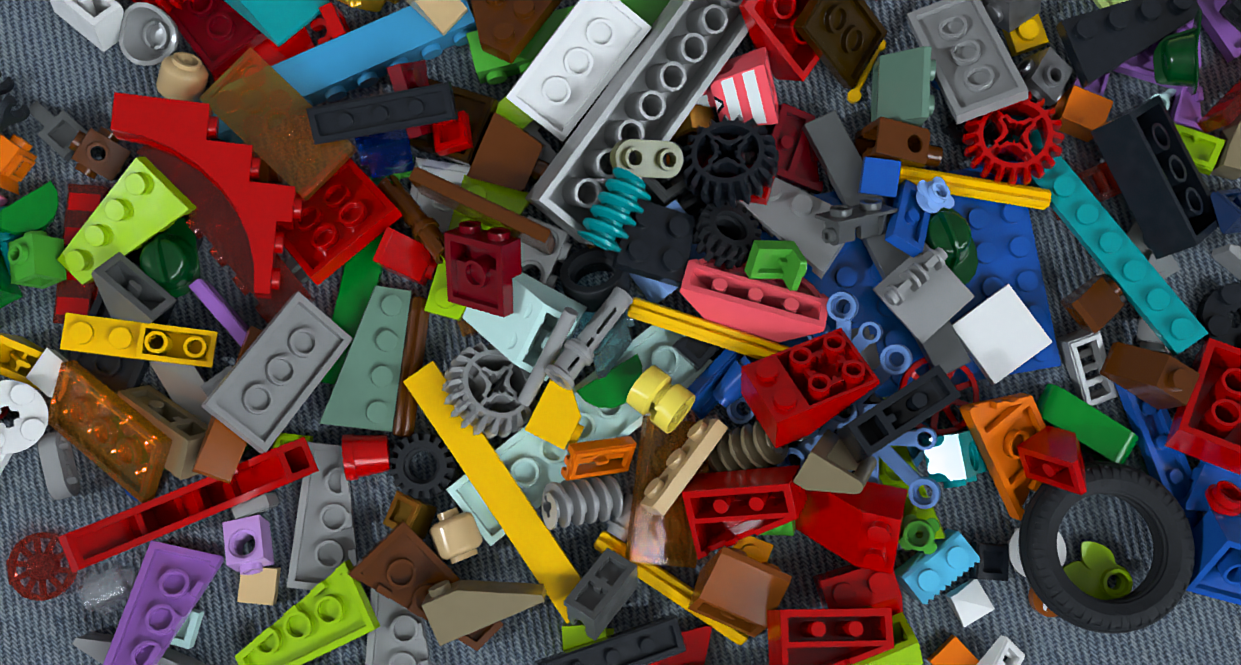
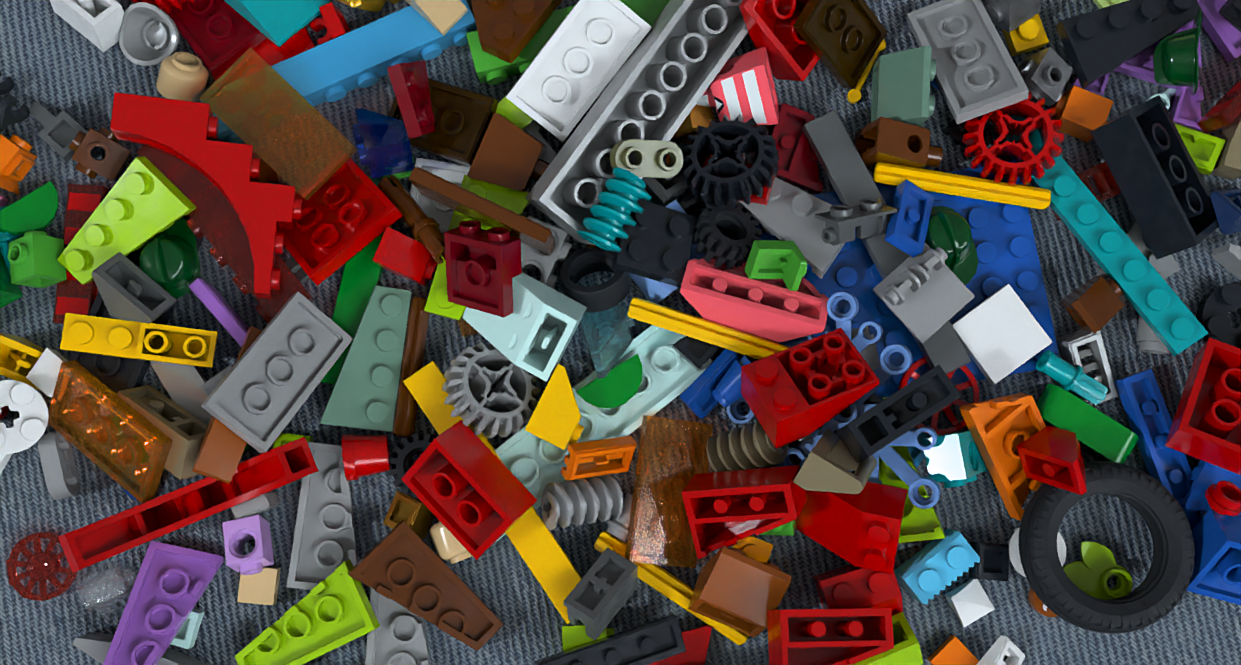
black tile [306,82,458,145] -> none
dark tan slope [421,580,546,646] -> none
red tile [432,110,473,156] -> none
light grey bar [518,307,578,406] -> none
light grey pin [544,287,633,390] -> none
light yellow wheel [626,365,696,434] -> none
tan plate [640,418,728,516] -> none
blue tile [858,157,902,198] -> none
bright green plate [900,514,940,554] -> none
light blue plate [916,176,955,213] -> none
reddish brown slope [1100,342,1200,410] -> none
none -> red slope [401,420,538,560]
none -> teal axle [1036,350,1108,405]

